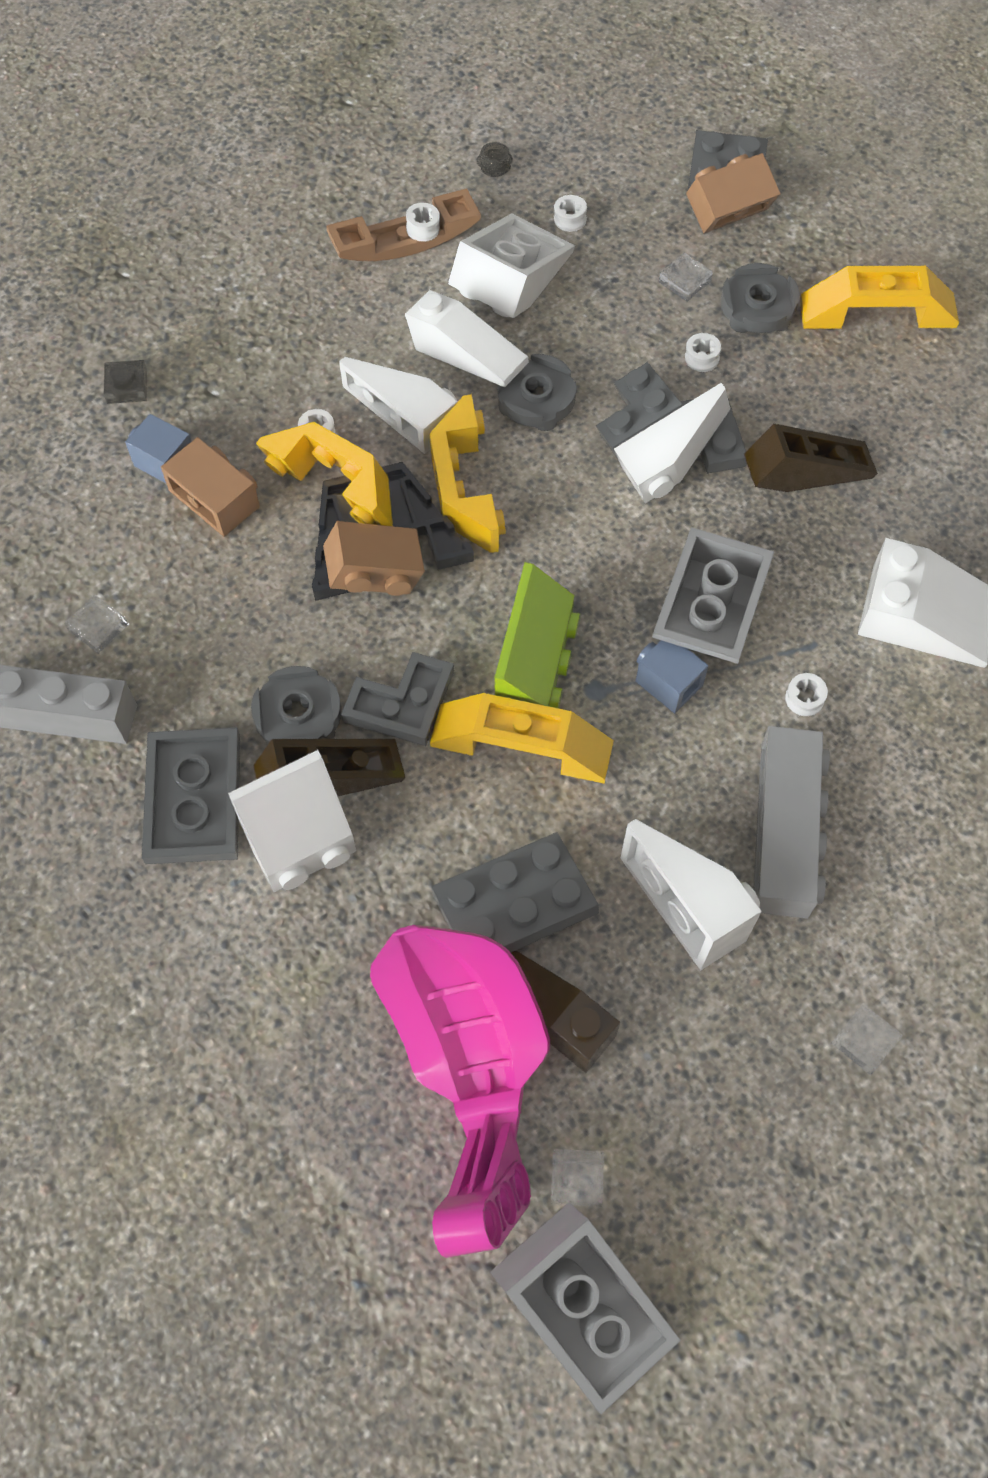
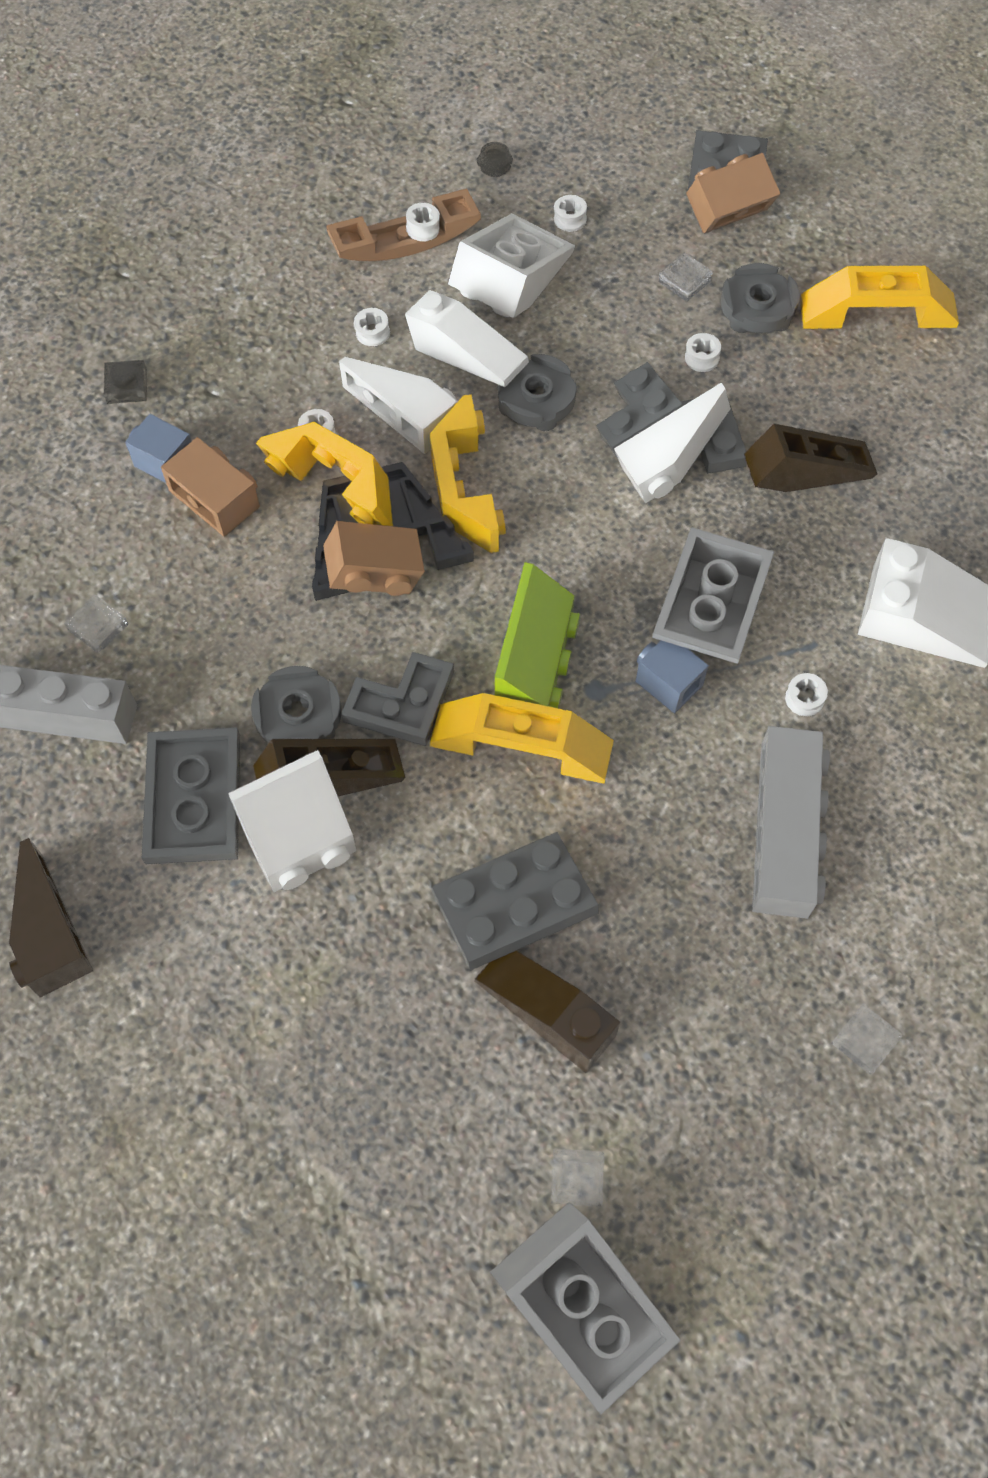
dark pink piece [370,925,550,1258] -> none
white slope [620,819,762,971] -> none
none -> dark brown slope [9,838,93,998]
none -> white bush [354,308,390,346]

